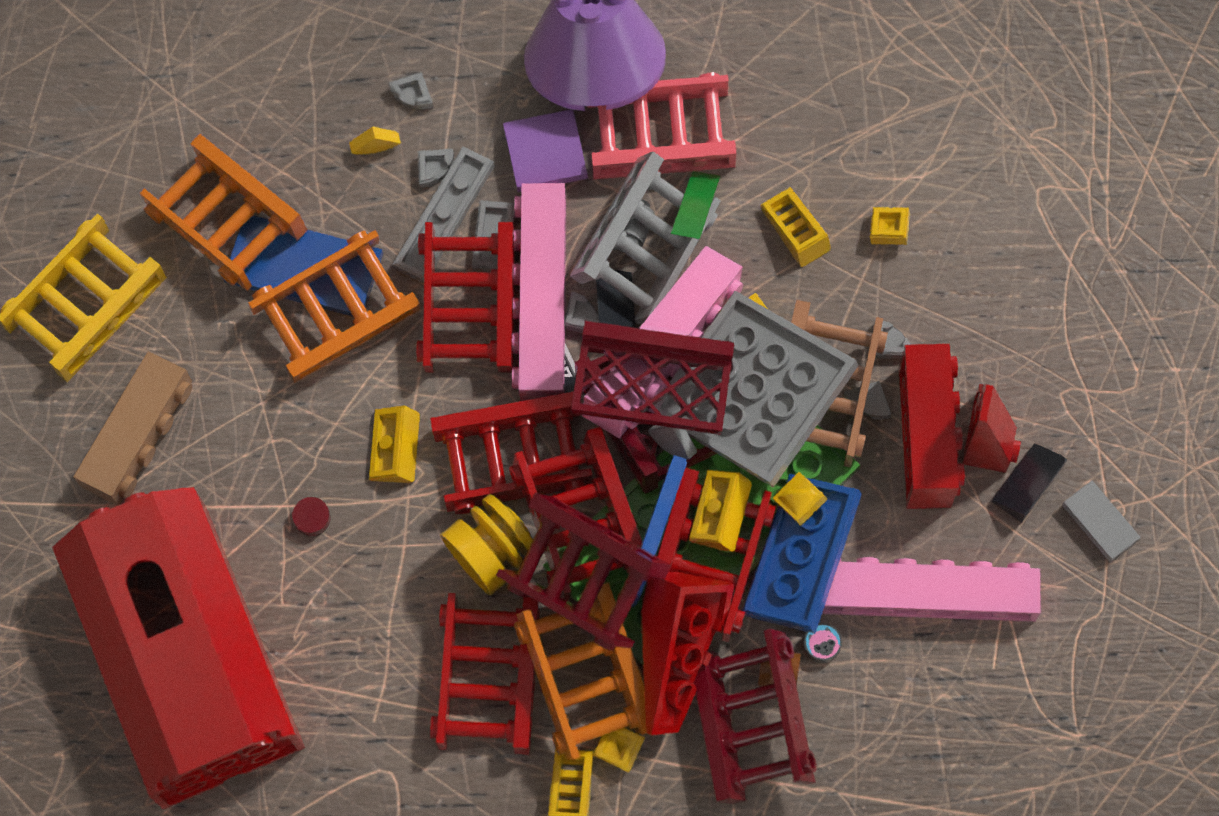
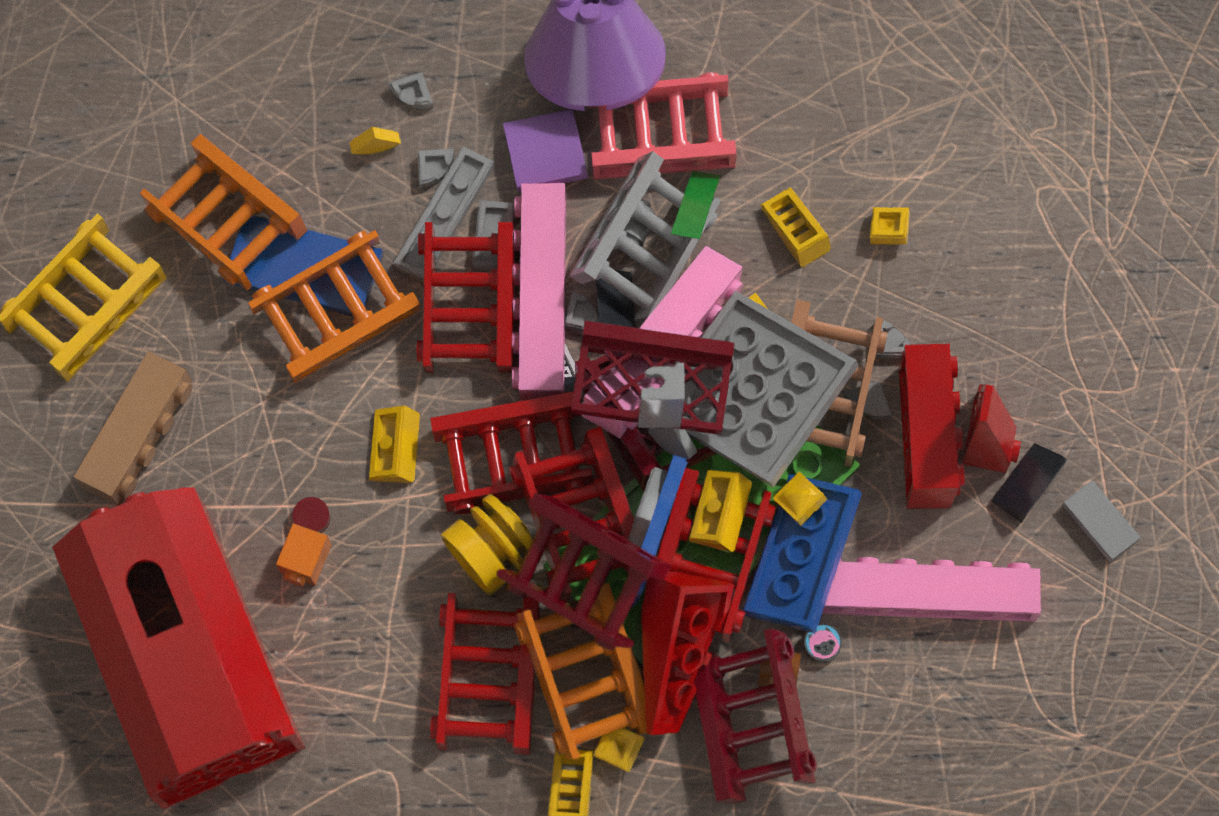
none -> orange brick [276,524,332,587]
none -> light grey tile [628,467,667,547]
none -> light grey hinge [638,363,685,428]

